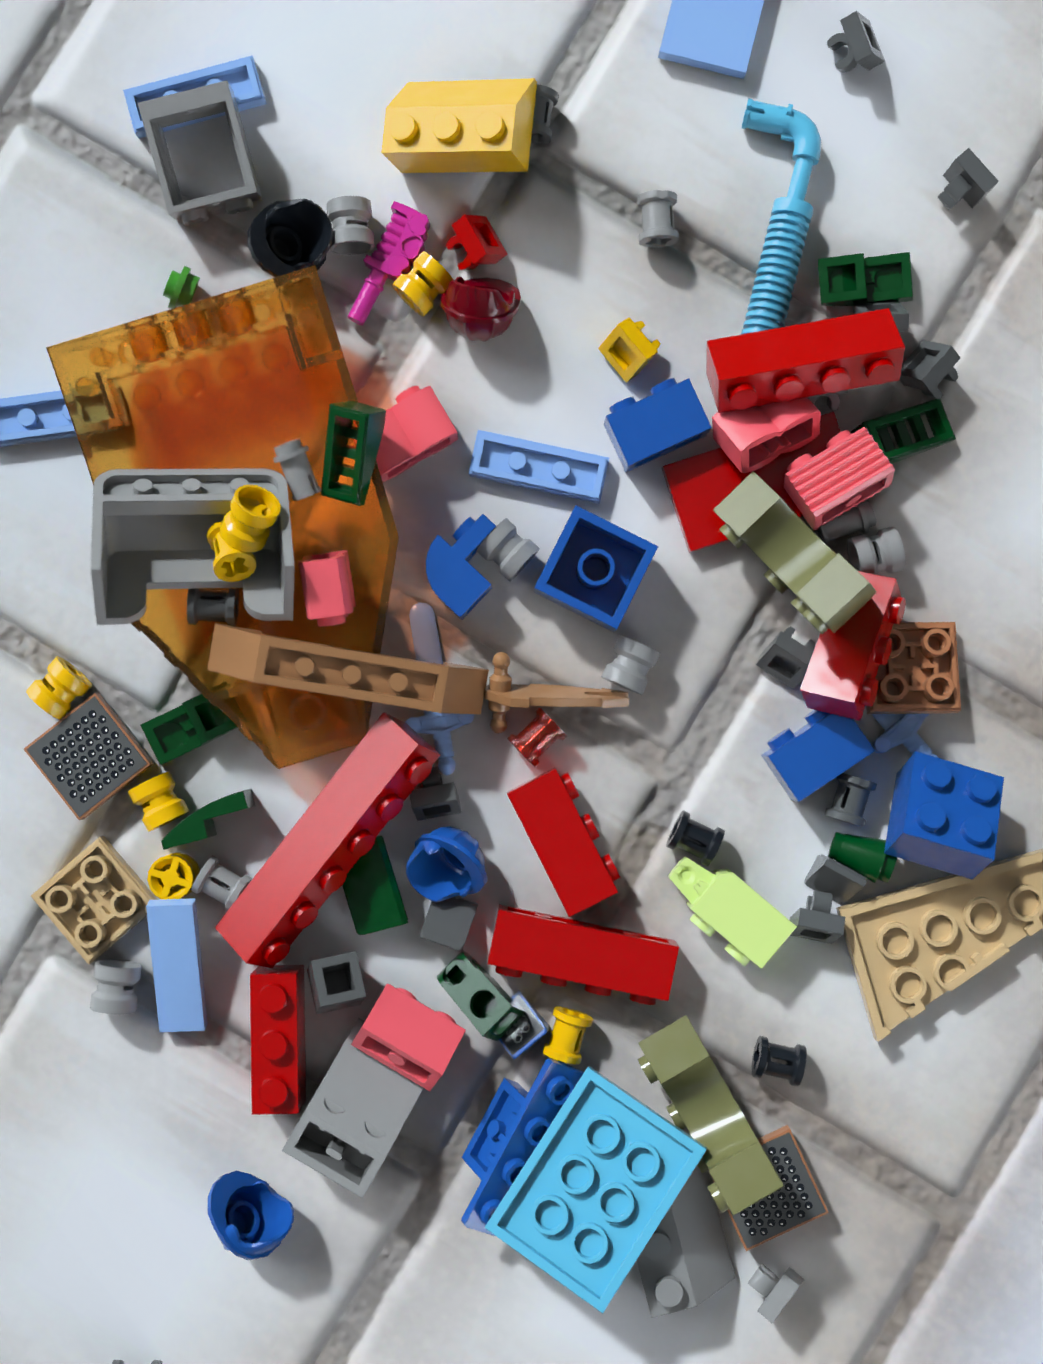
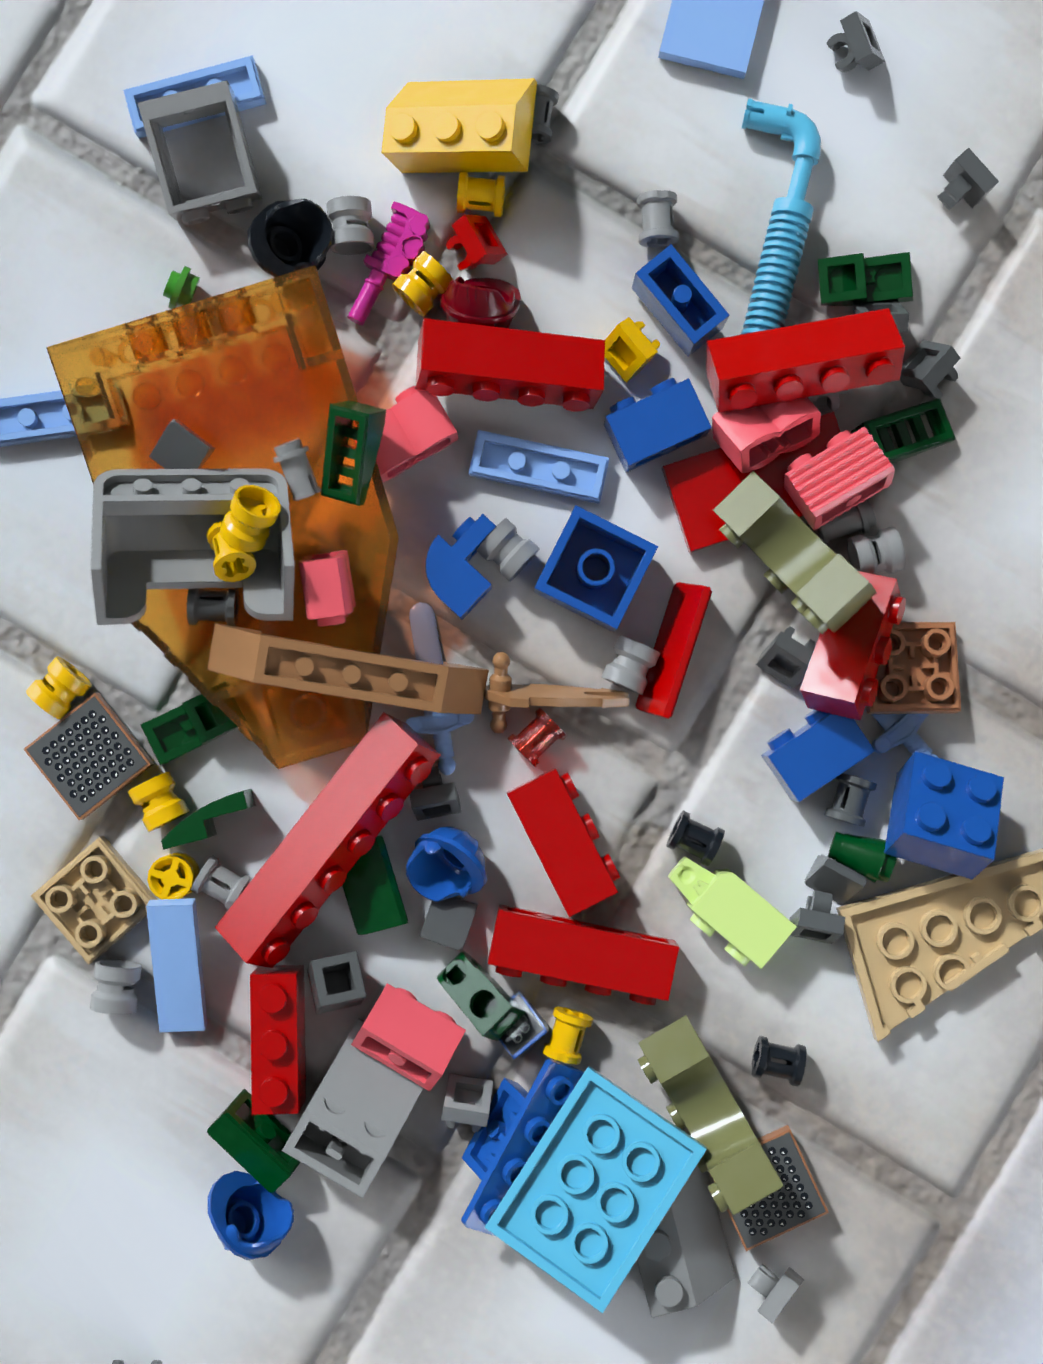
none -> dark grey slope [149,419,216,469]
none -> dark green slope [207,1089,301,1193]
none -> red brick [415,318,605,412]
none -> light grey tile [441,1074,493,1132]
none -> yellow bush [457,171,506,217]
none -> blue brick [632,244,730,357]
none -> red slope [635,582,712,719]

